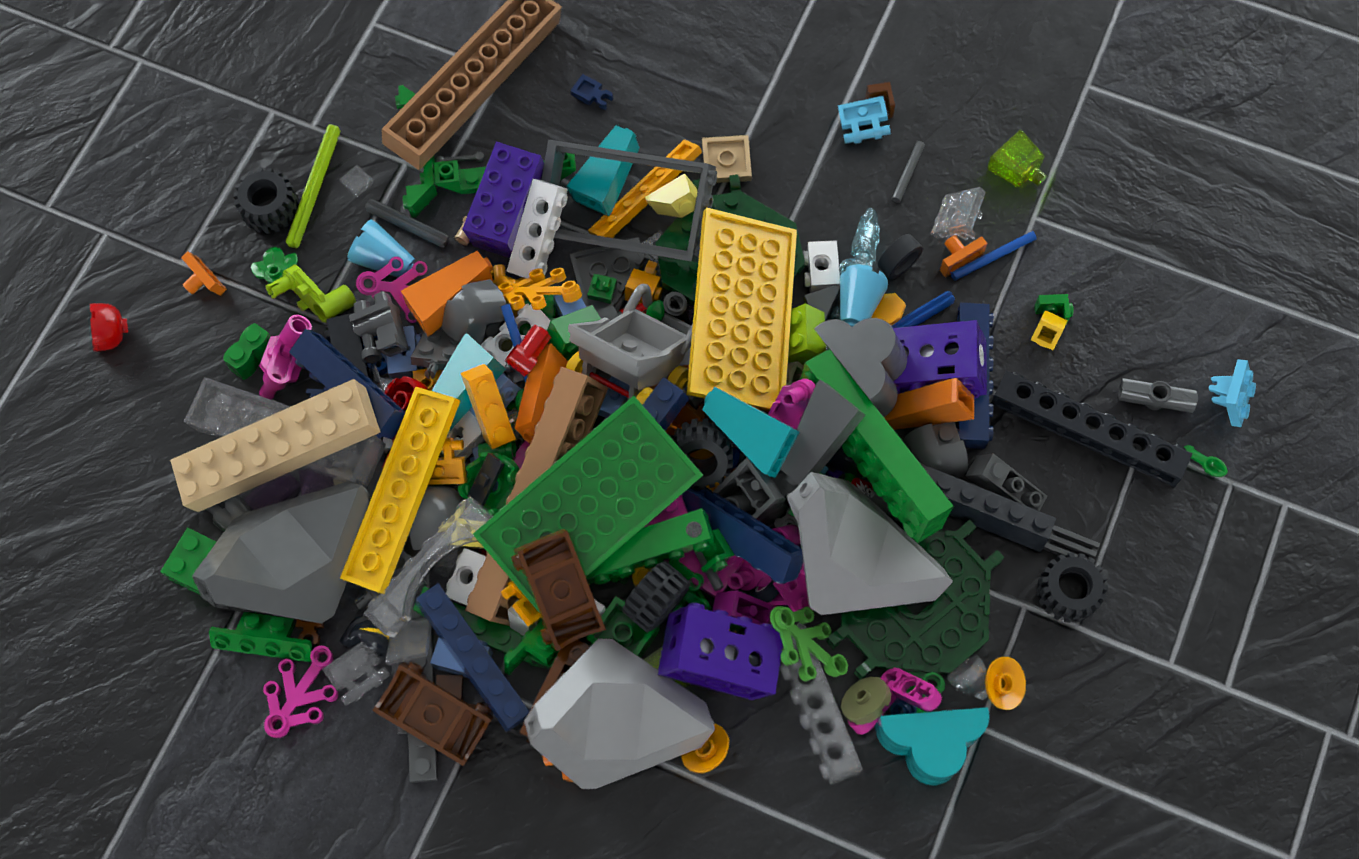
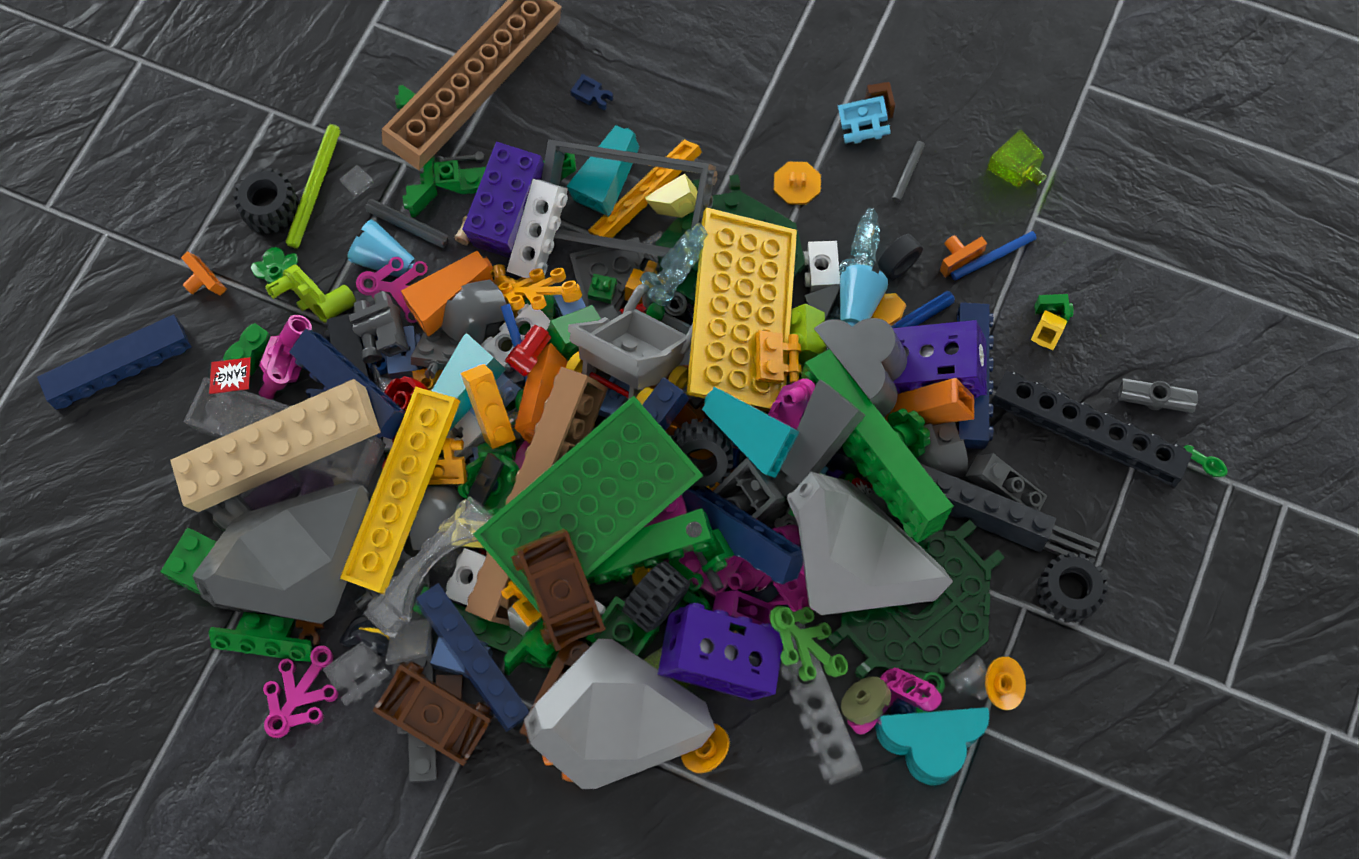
red cylinder [90,303,128,351] -> none
tan plate [702,135,752,183] -> none
clear plate [931,187,986,240] -> none
medium azure plate [1209,359,1256,427] -> none
none -> dark blue brick [37,314,191,410]
none -> sticker [209,357,251,394]
none -> clear light blue piece [640,223,708,306]
none -> light orange plate [756,330,802,384]
none -> light orange piece [774,162,821,205]
none -> green plant [888,408,930,458]

